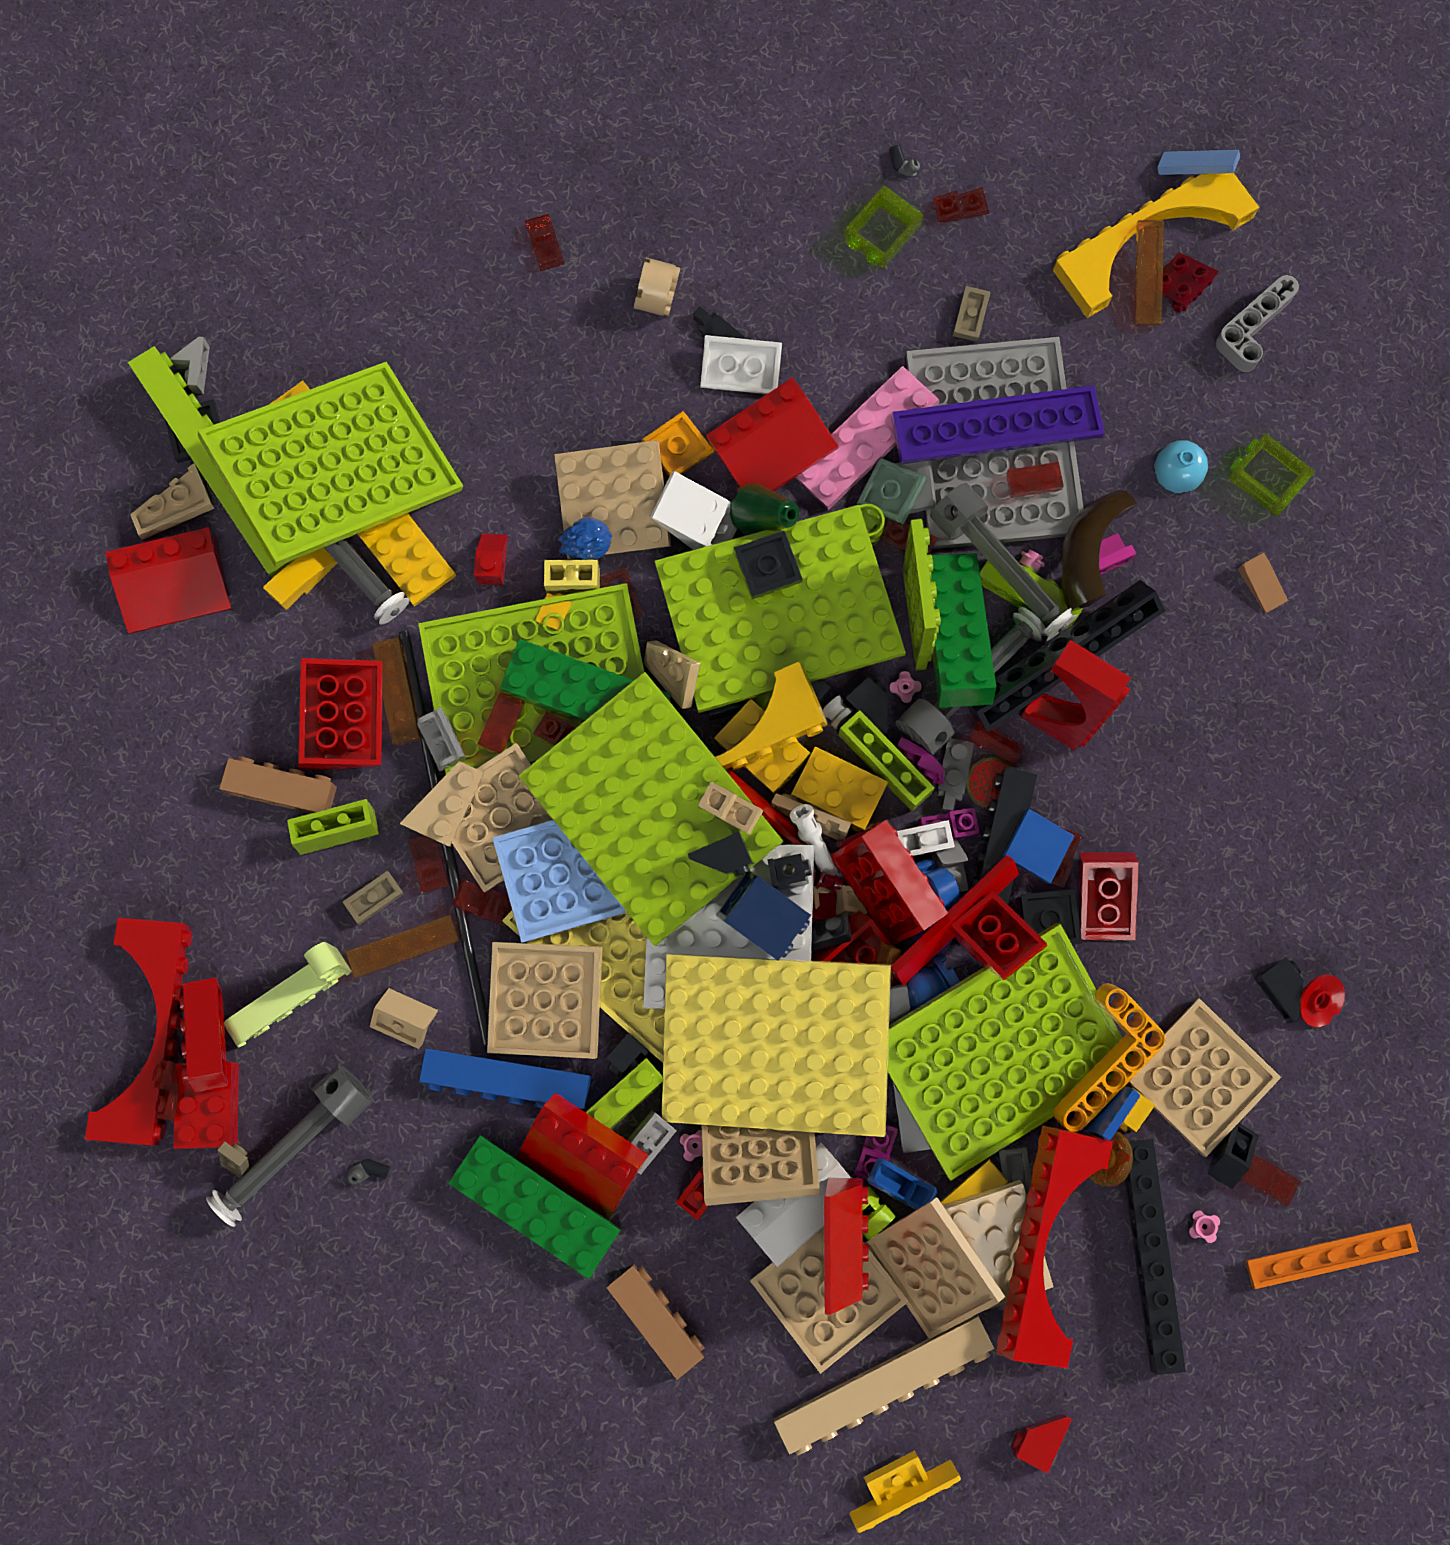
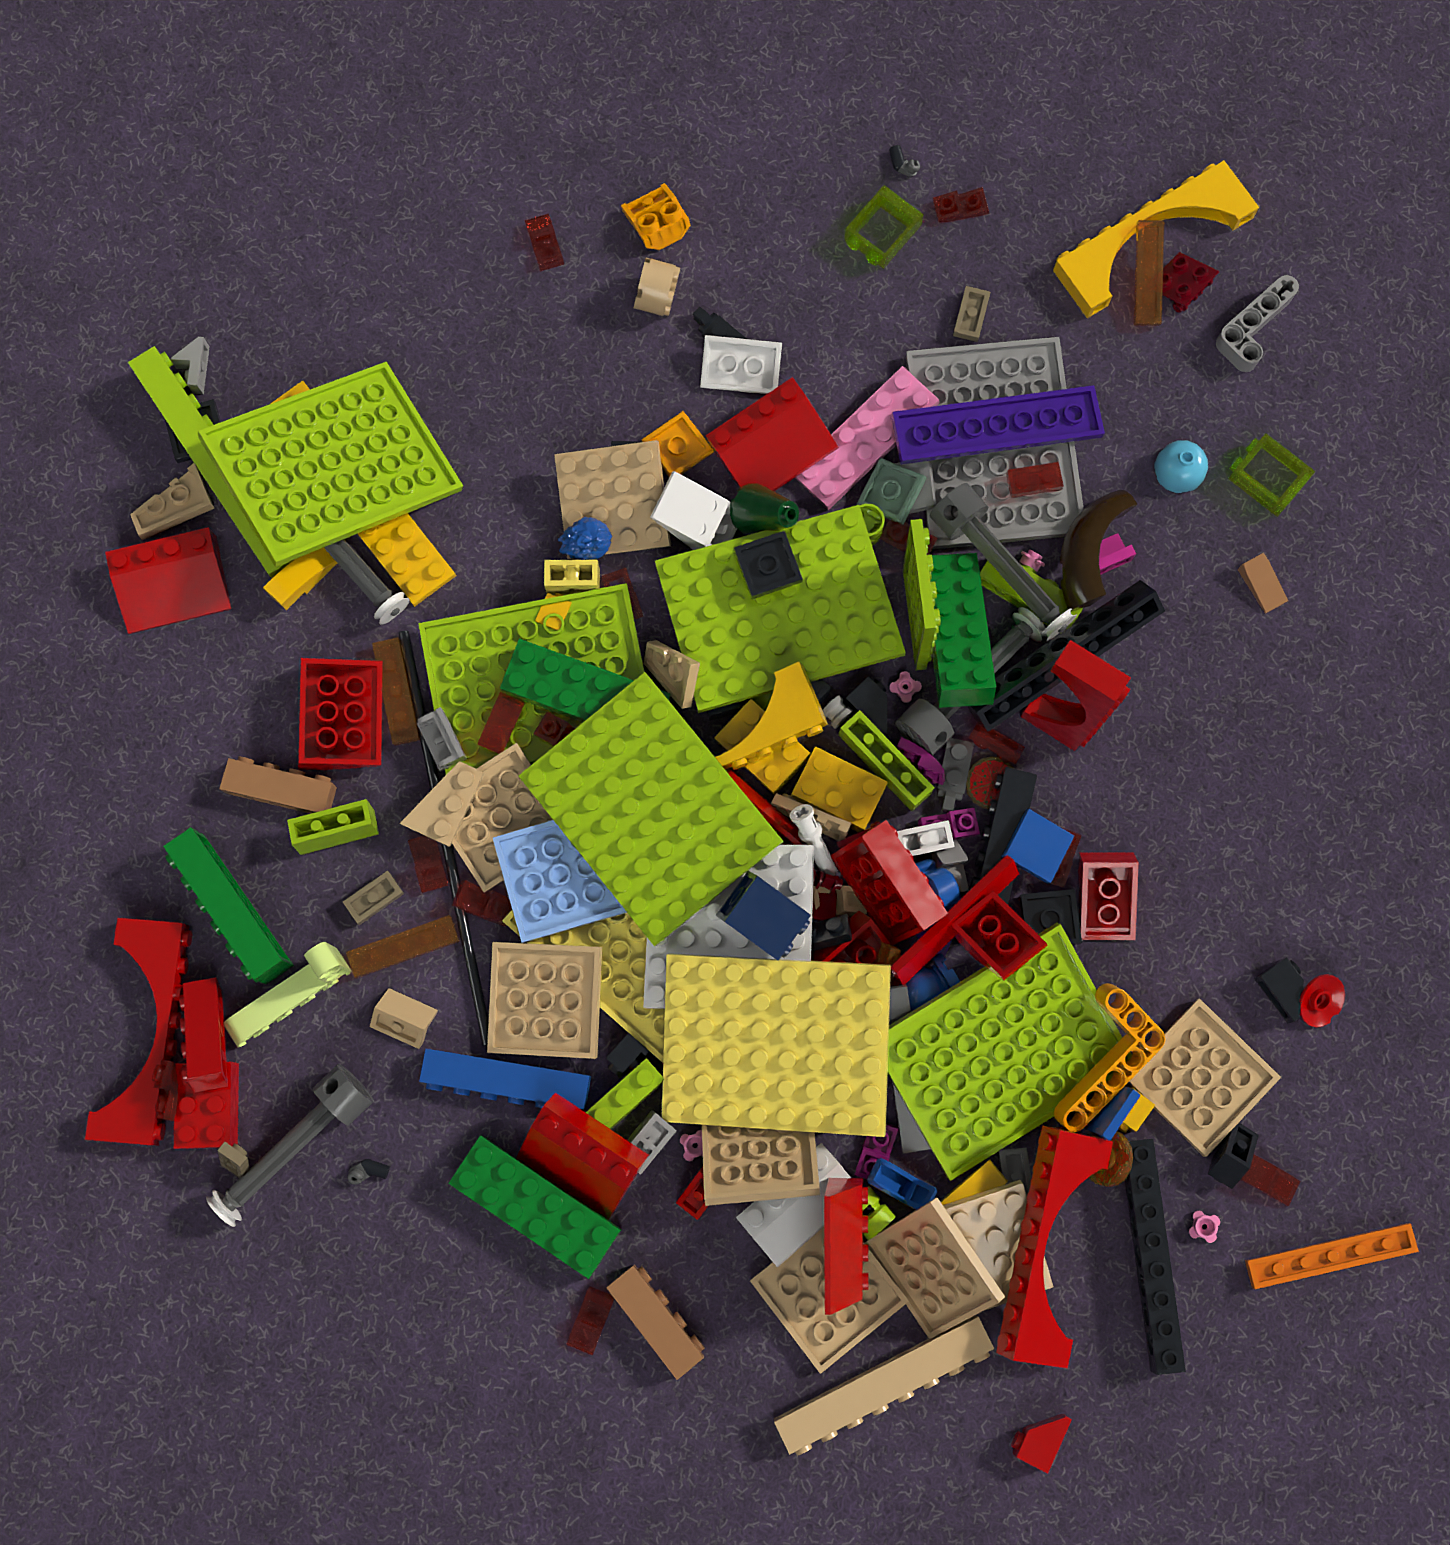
red slope [474,533,508,586] -> none
black slope [688,832,754,877] -> none
tan slope [698,782,764,835] -> none
black brick [767,853,812,890] -> none
yellow bracket [849,1450,961,1533] -> none
medium blue tile [1158,150,1240,175] -> none
none -> green brick [163,827,294,985]
none -> clear red slope [567,1286,615,1355]
none -> light orange slope [621,183,691,250]

